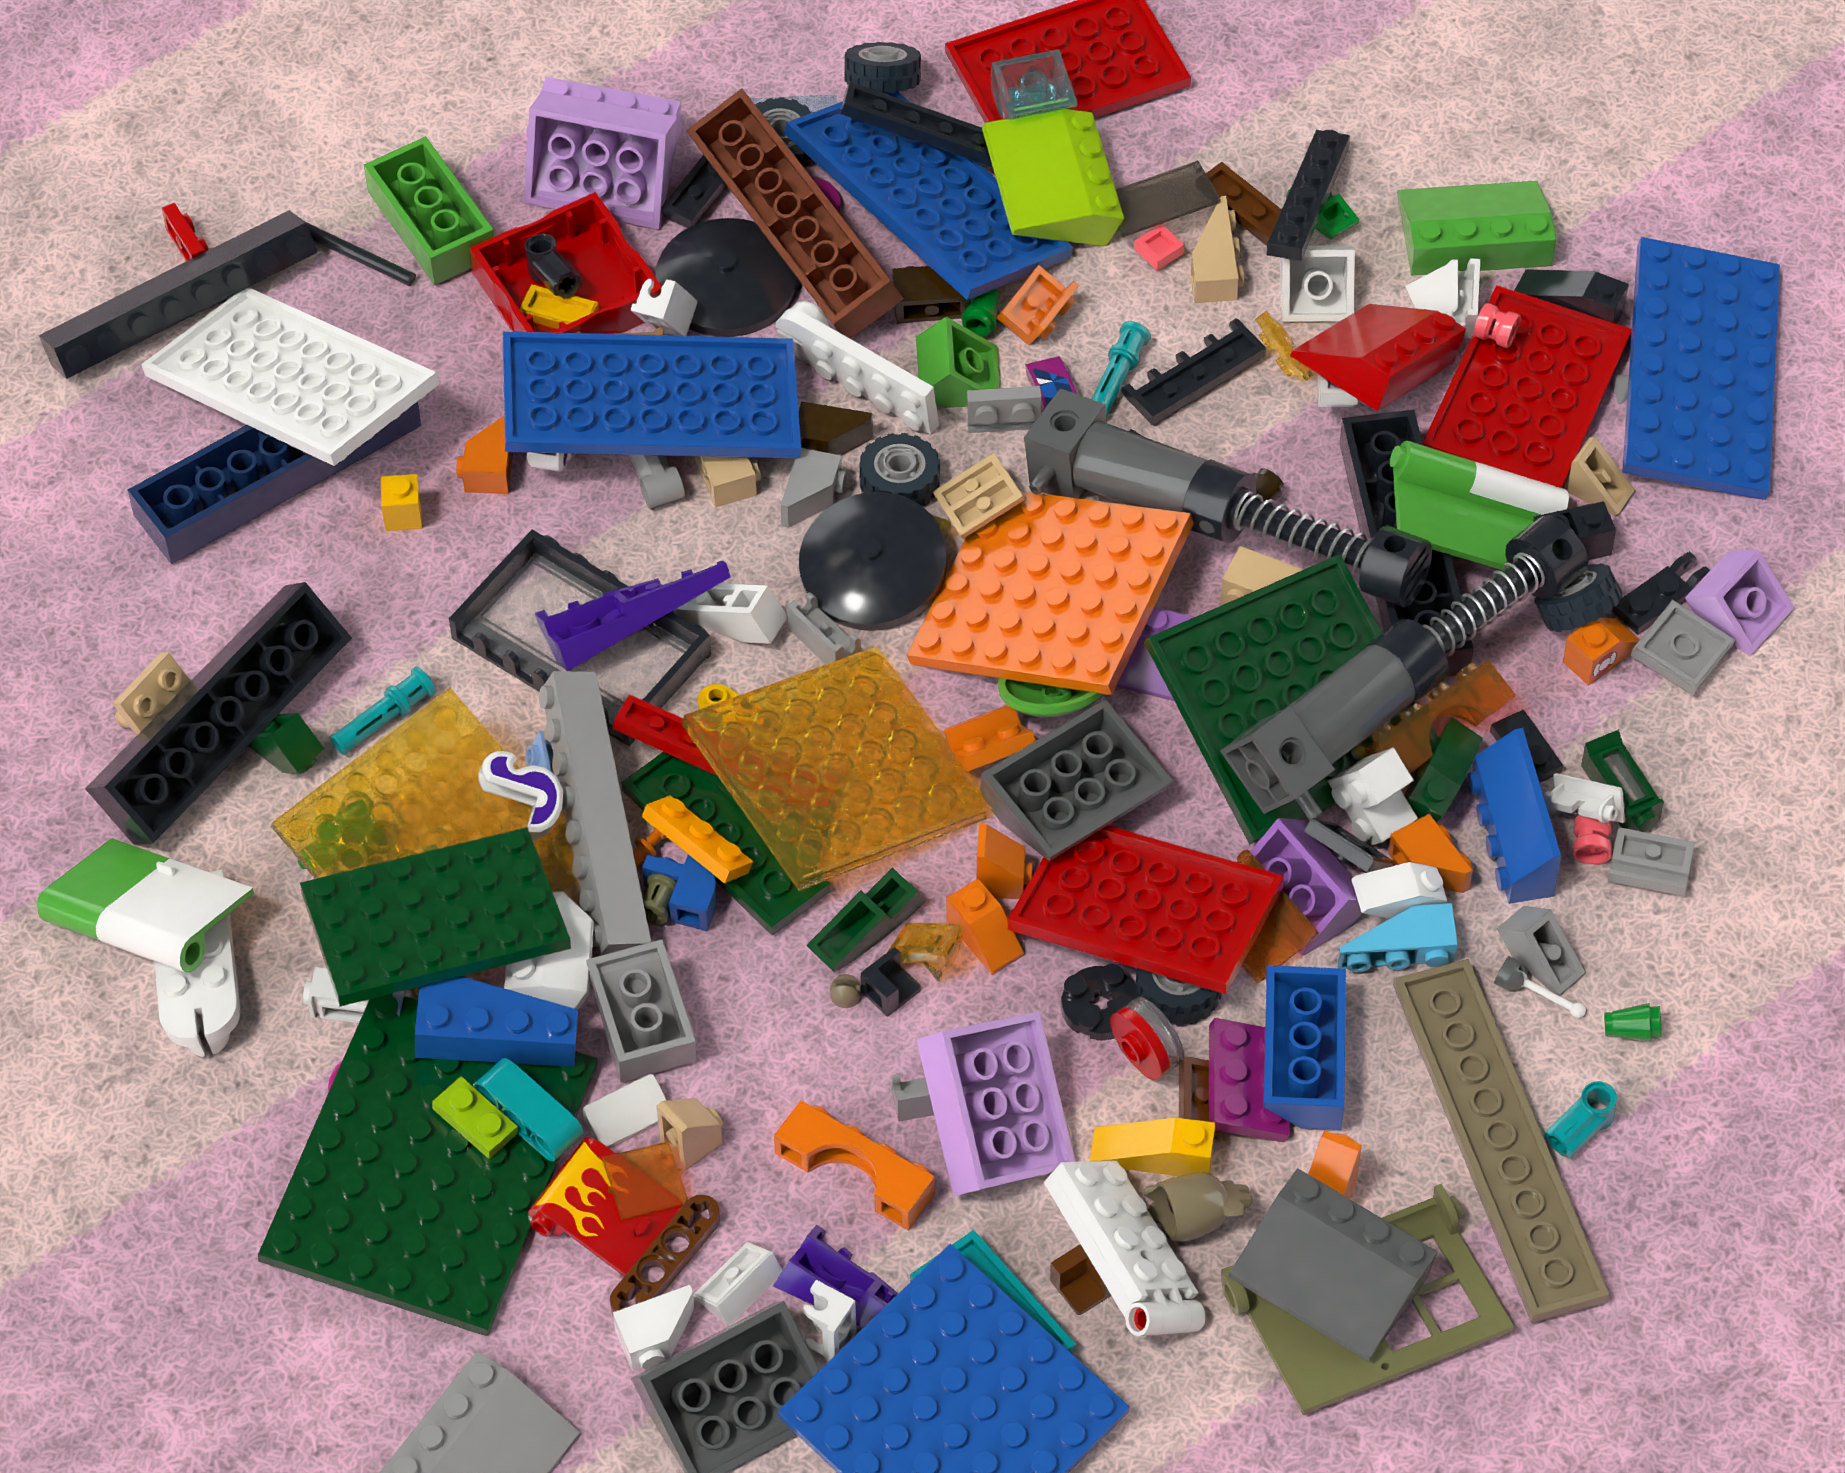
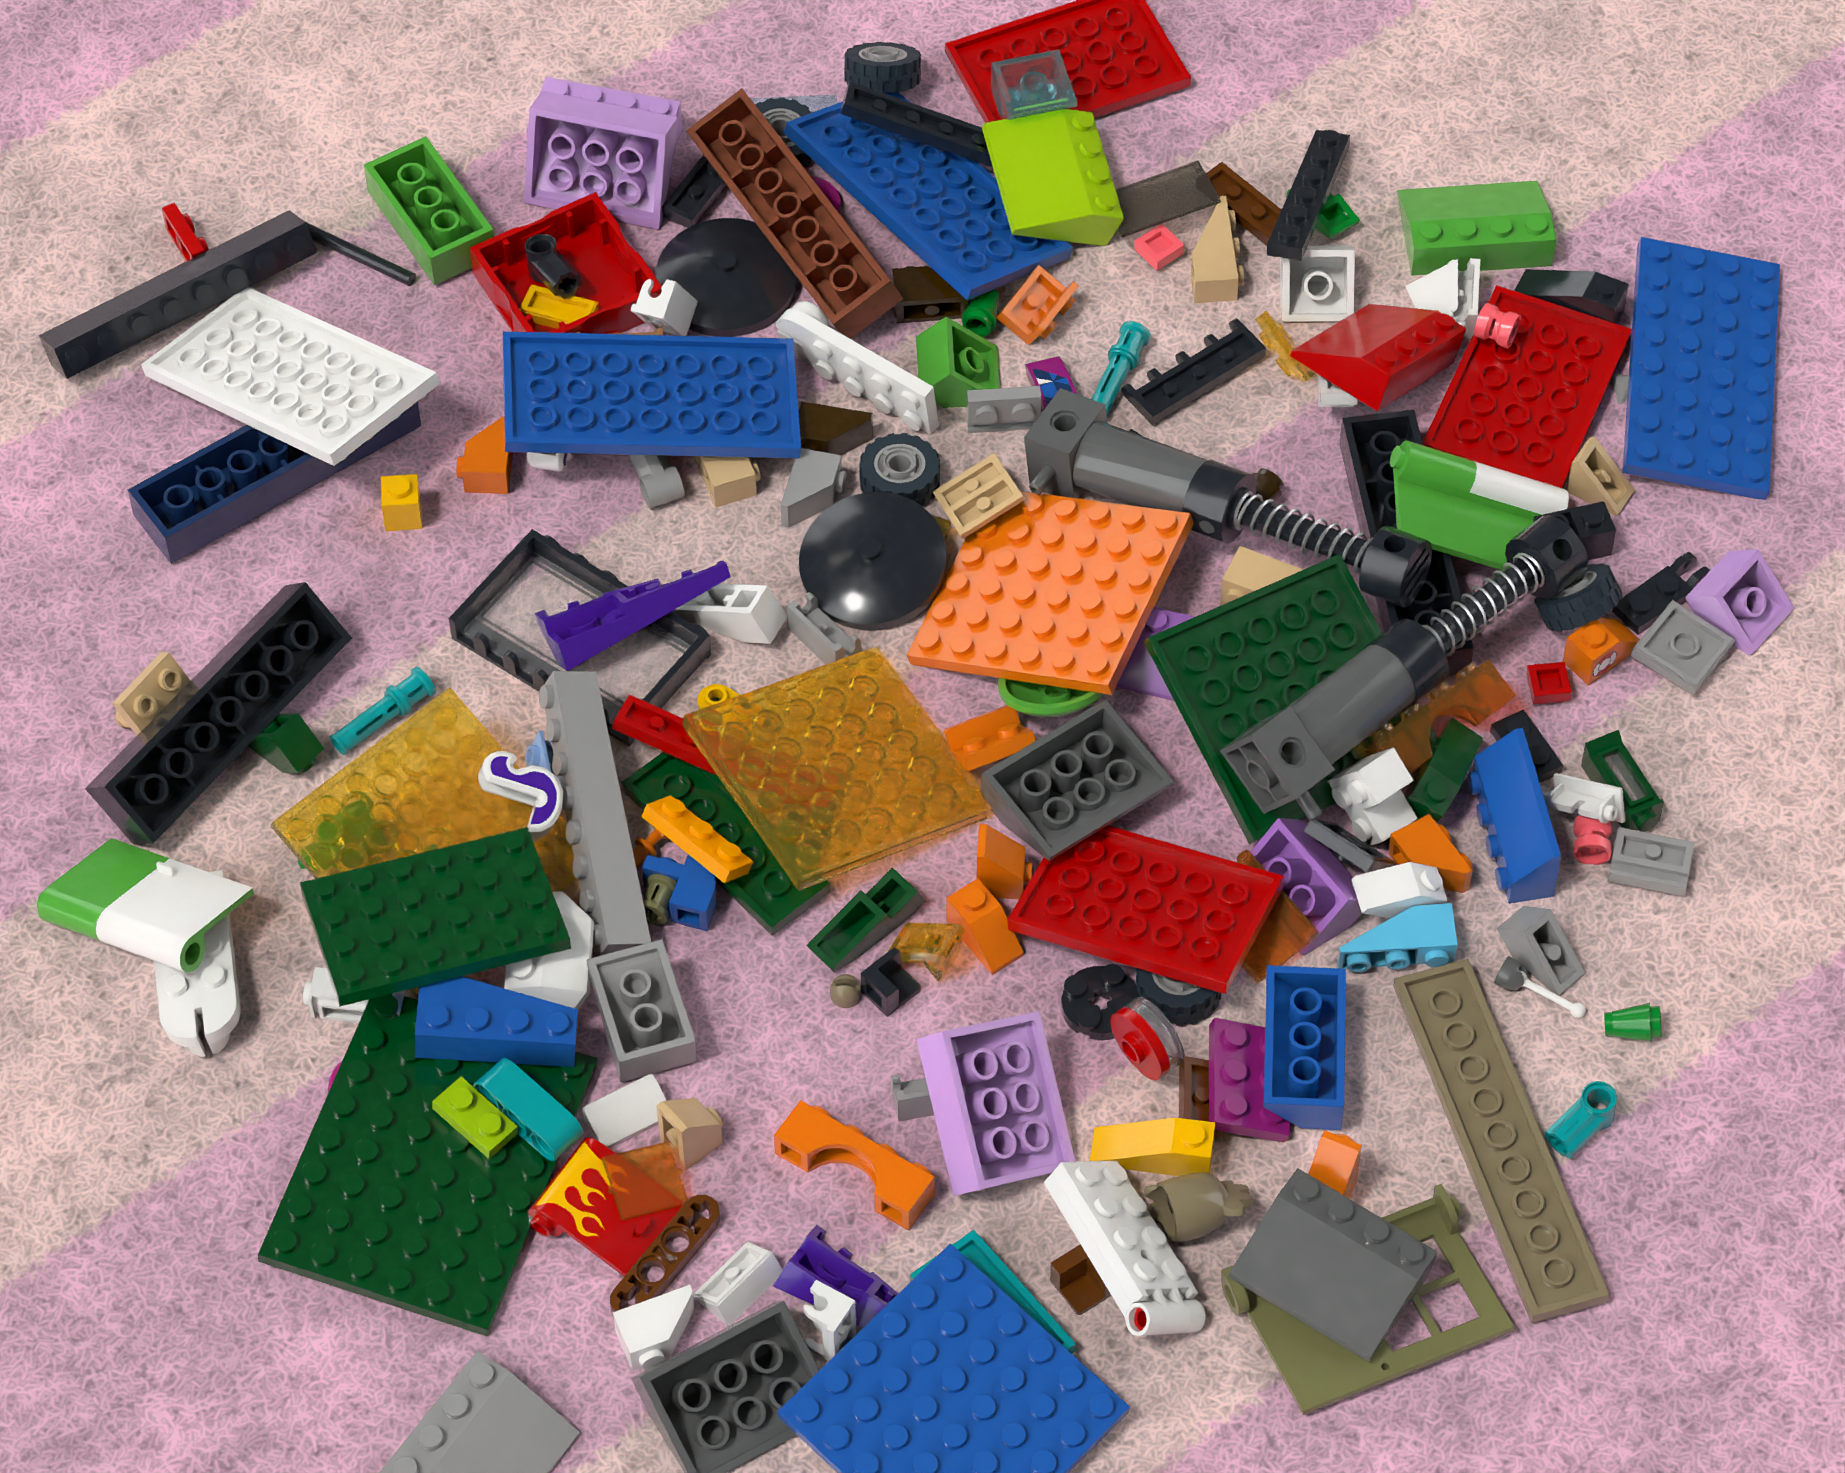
none -> red plate [1526,661,1572,705]

